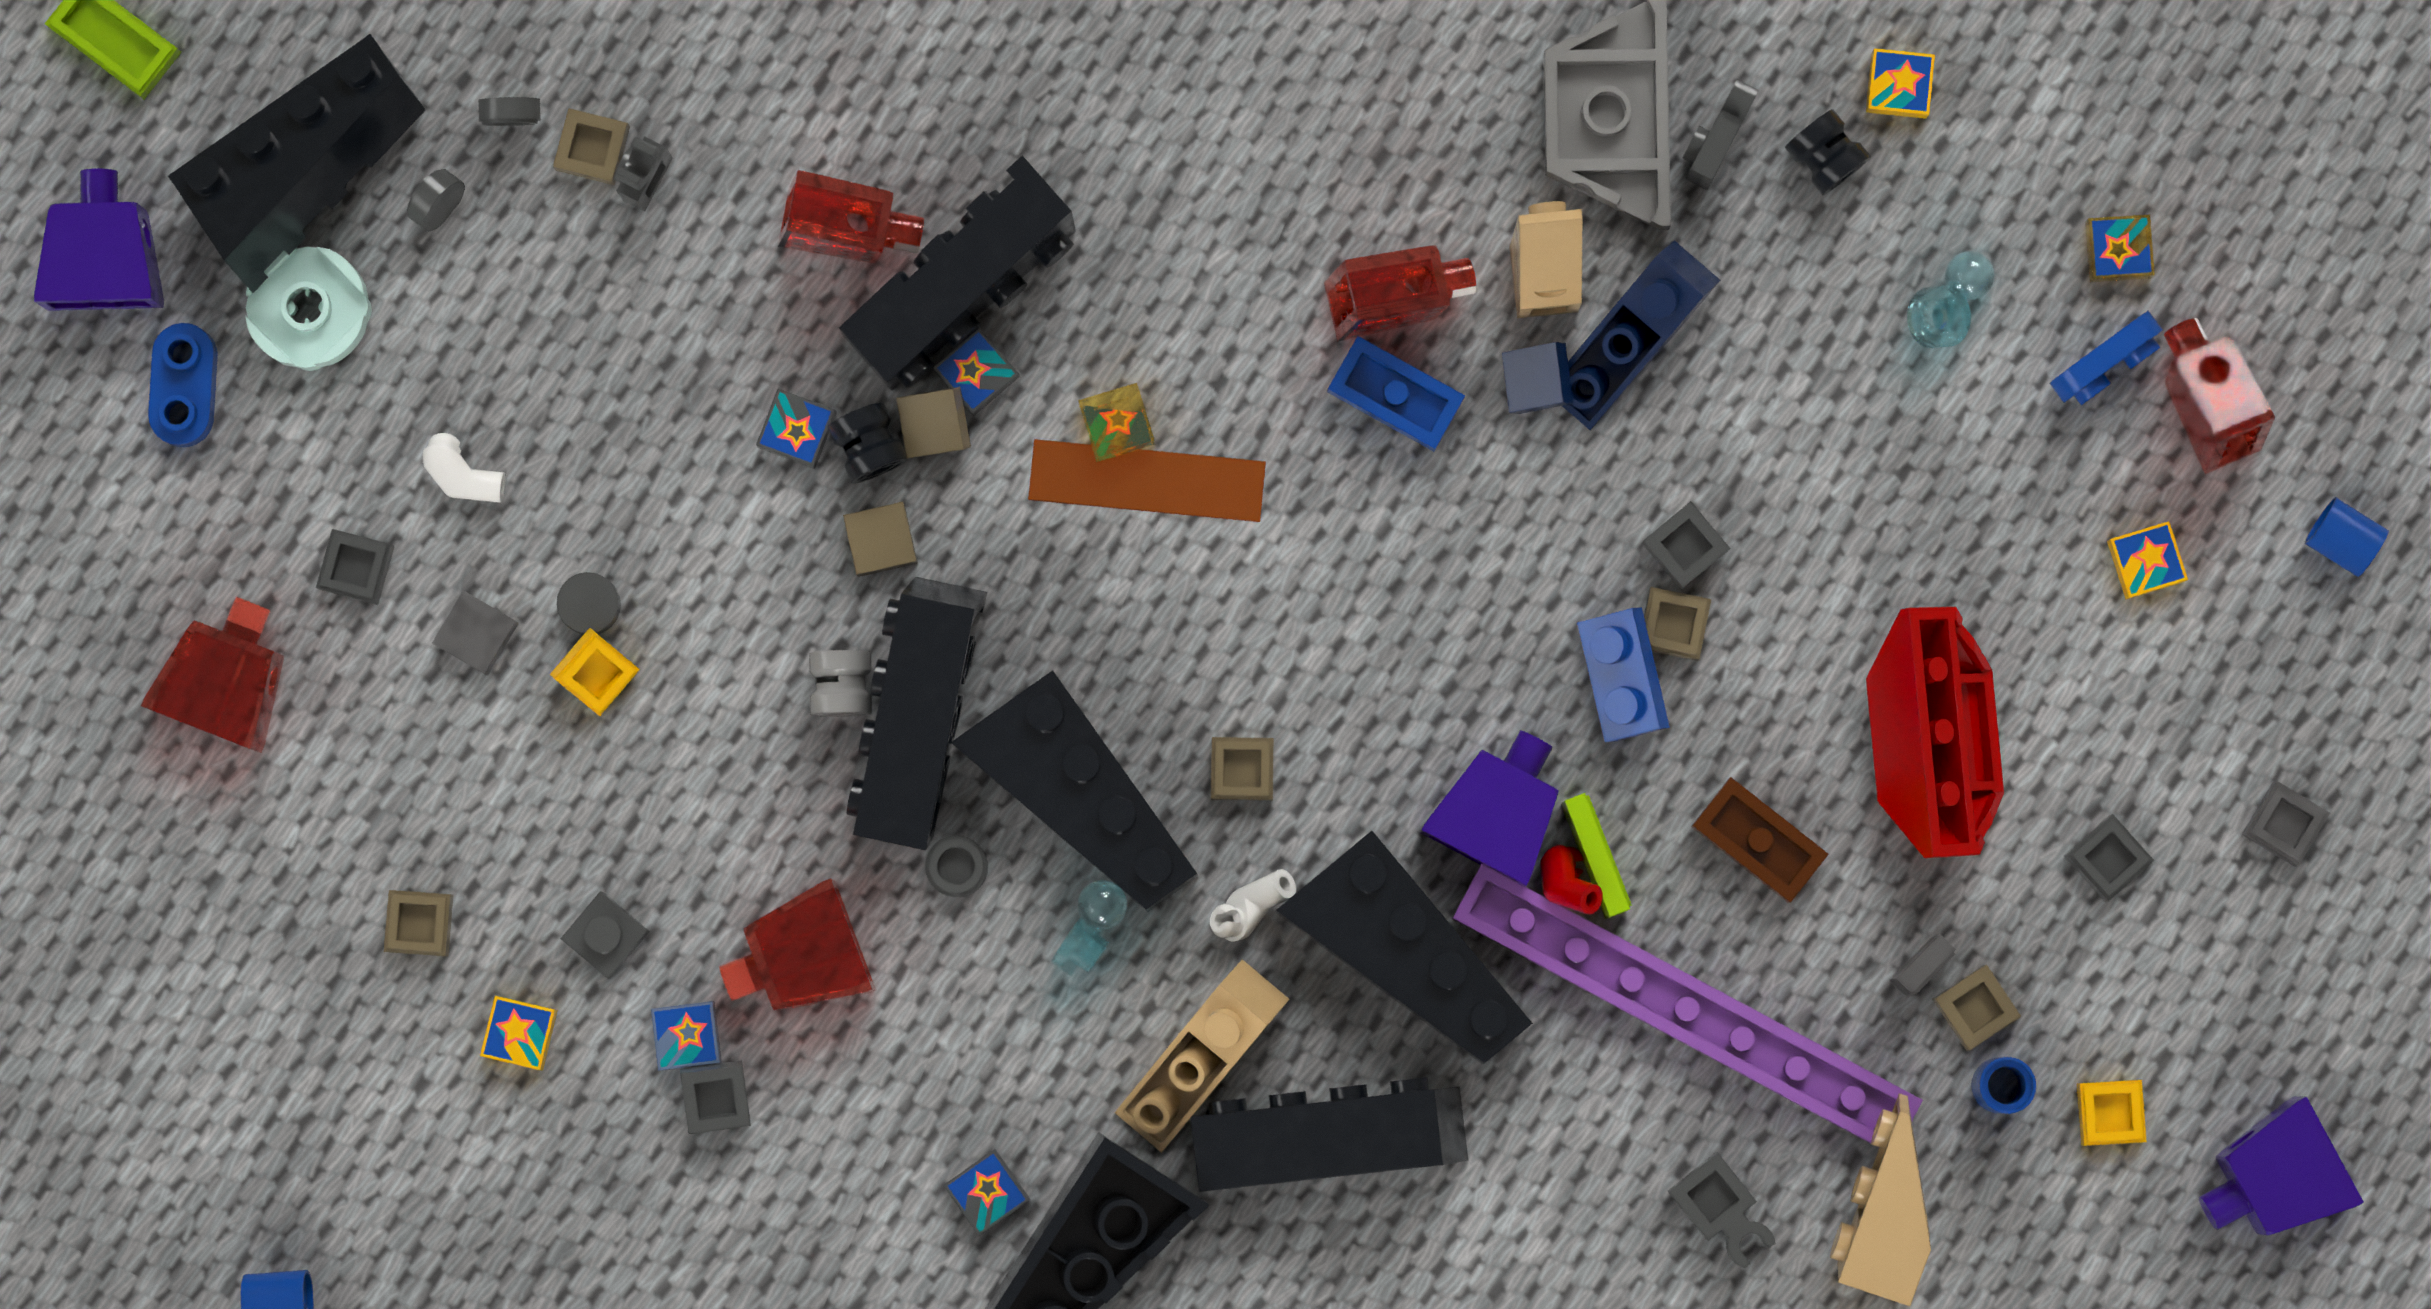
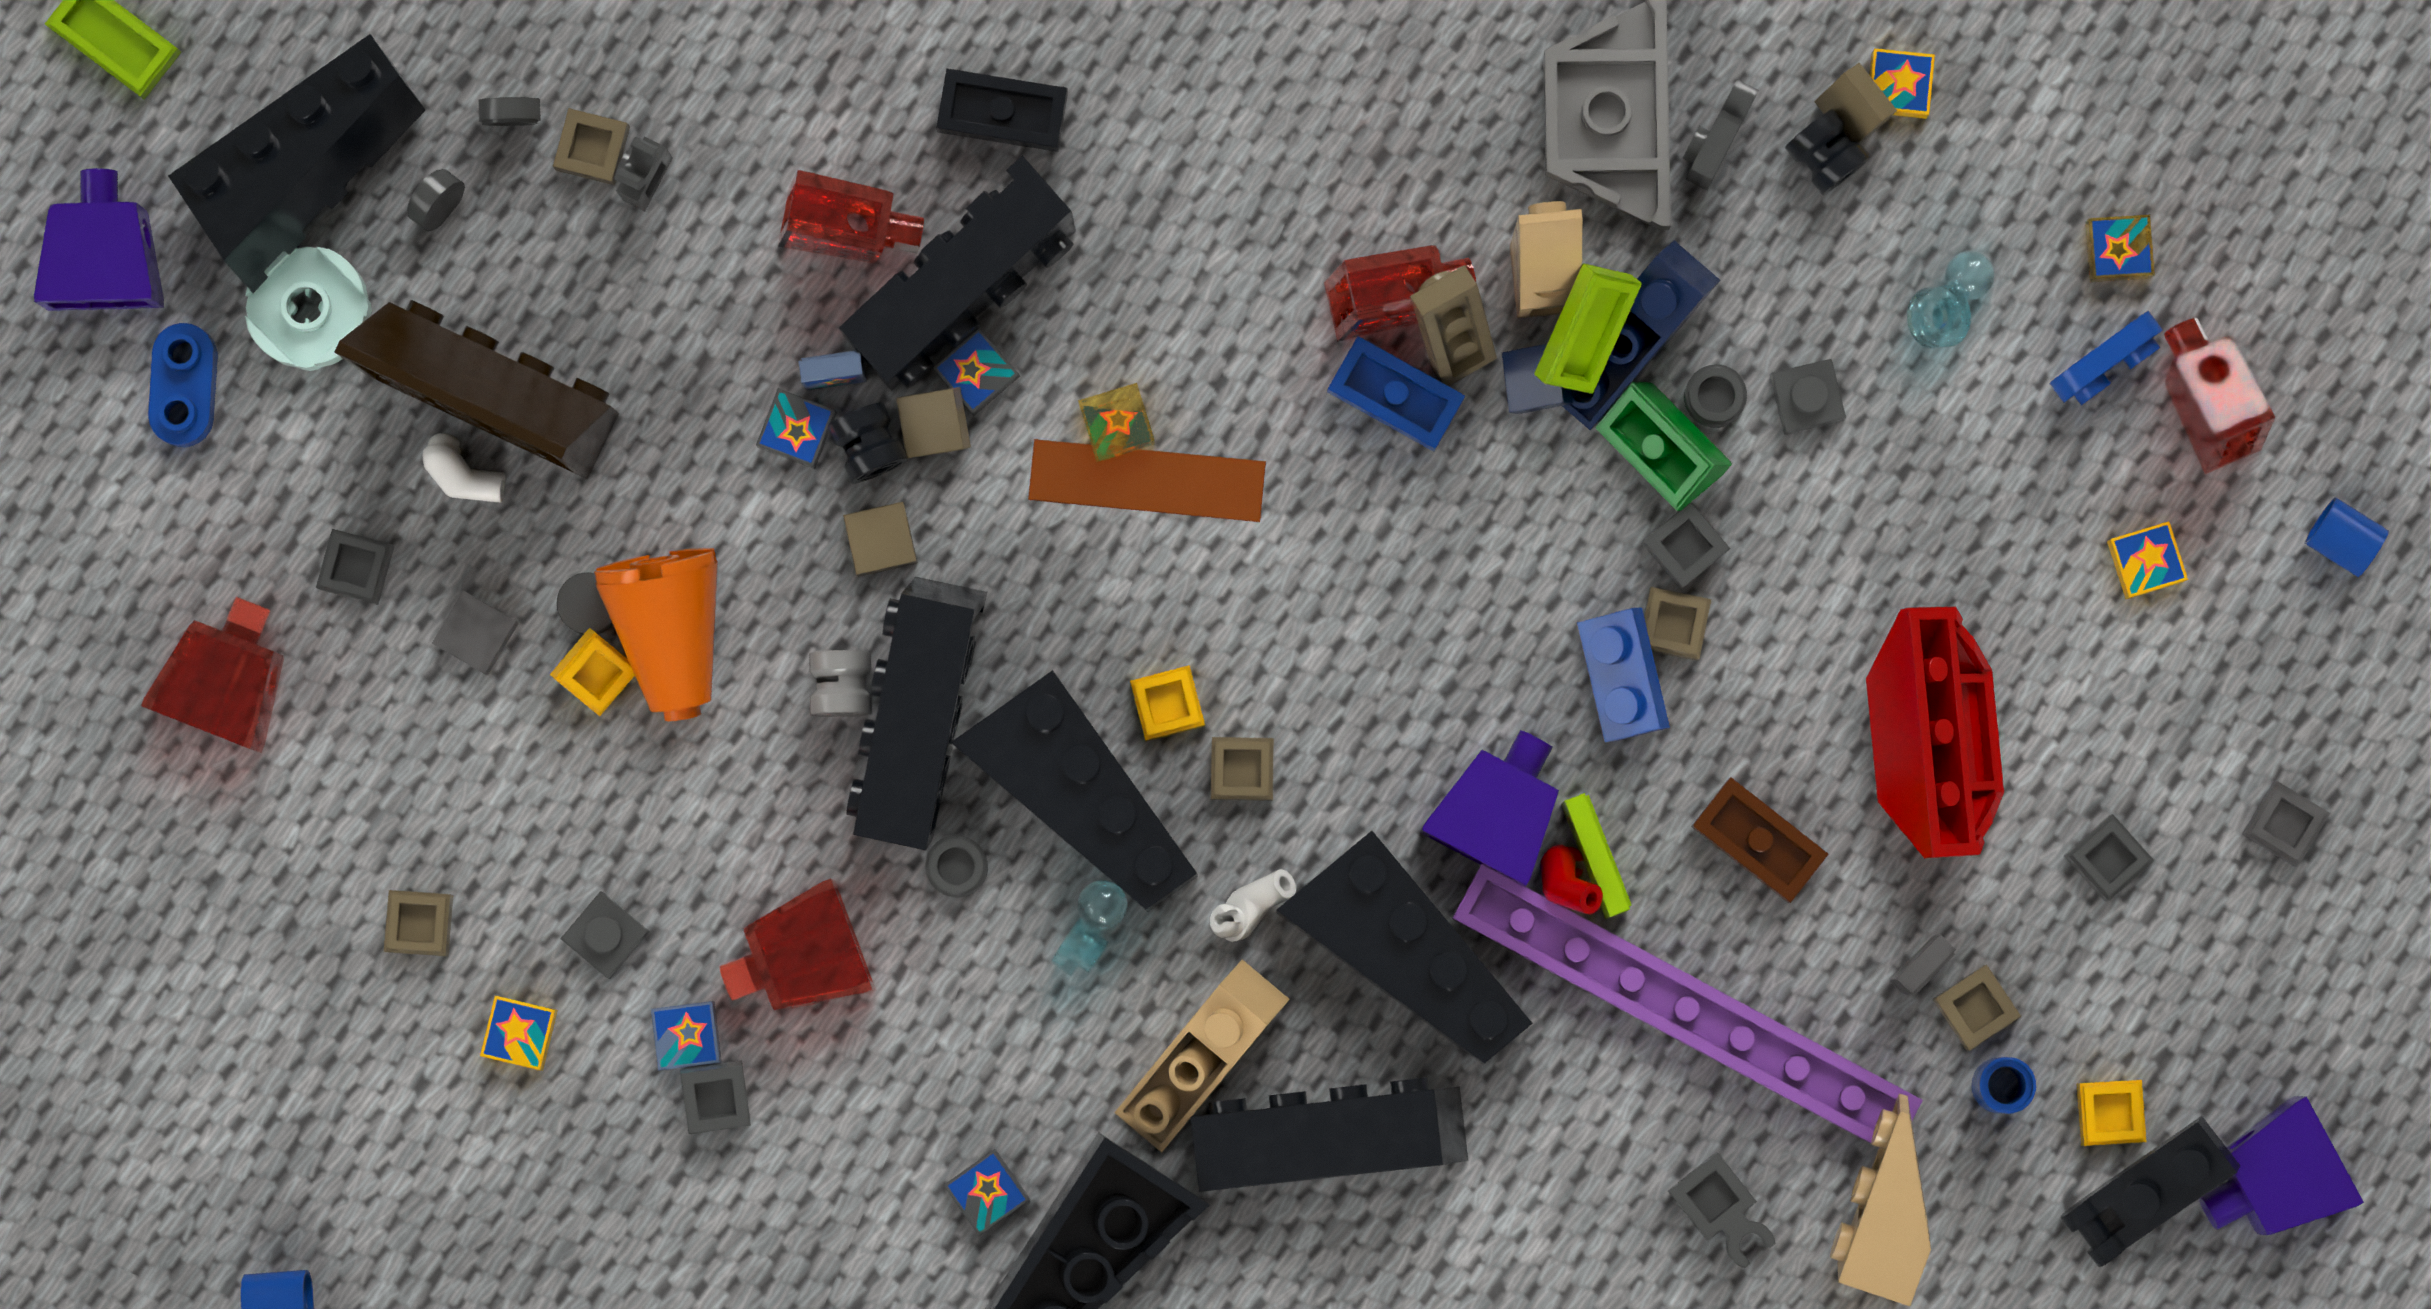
none -> dark brown slope [334,300,619,479]
none -> orange cone [594,548,718,722]
none -> sand blue tile [798,351,867,390]
none -> black plate [936,68,1068,152]
none -> yellow tile [1130,665,1205,741]
none -> dark tan plate [1410,265,1497,386]
none -> lime tile [1534,263,1642,394]
none -> green slope [1595,382,1732,511]
none -> dark grey tile [1684,364,1747,428]
none -> dark grey plate [1770,359,1846,435]
none -> dark tan tile [1814,63,1897,143]
none -> black plate [2060,1116,2240,1267]

